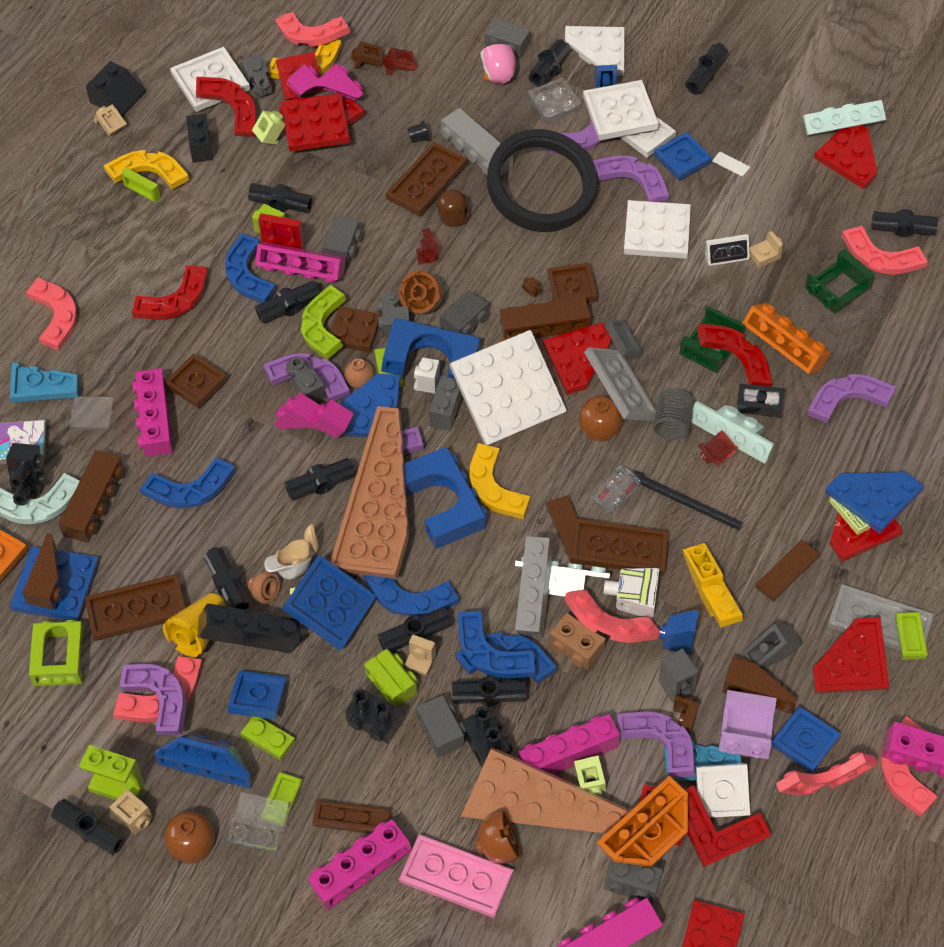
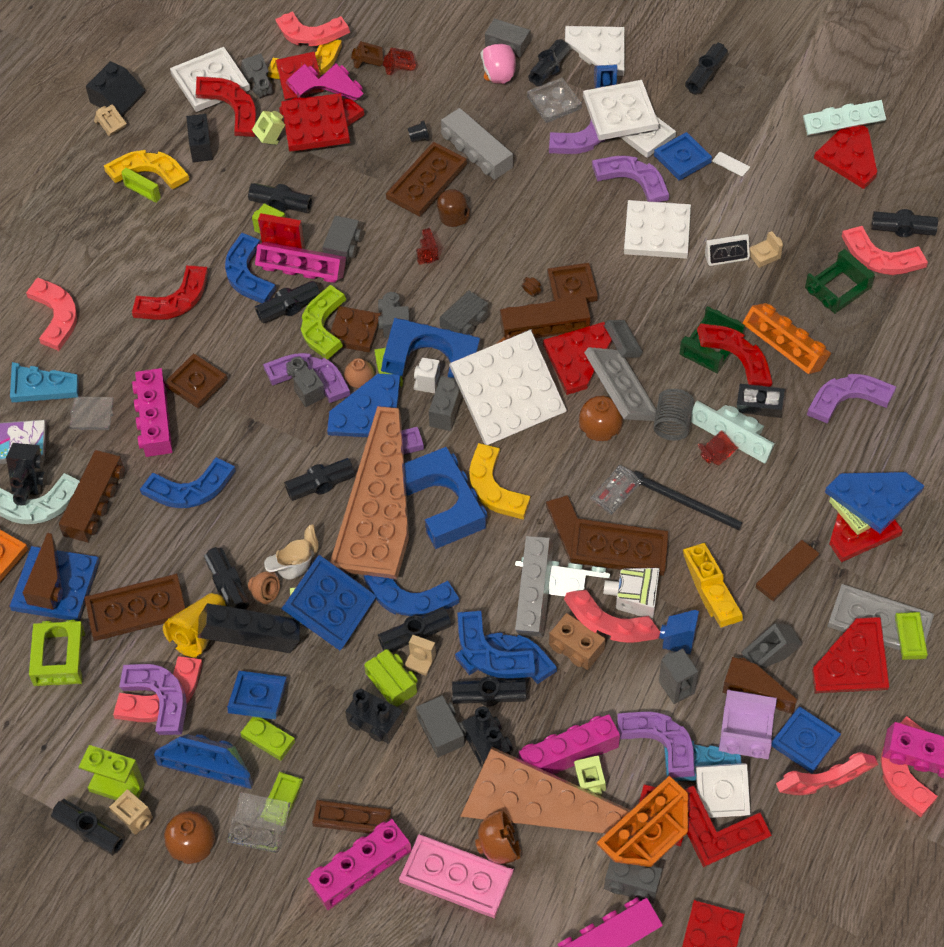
dark pink arch [274,392,354,439] -> none
dark orange cylinder [399,271,443,314] -> none
black tyre [487,129,597,232] -> none
reddish brown bracket [673,696,699,736] -> none

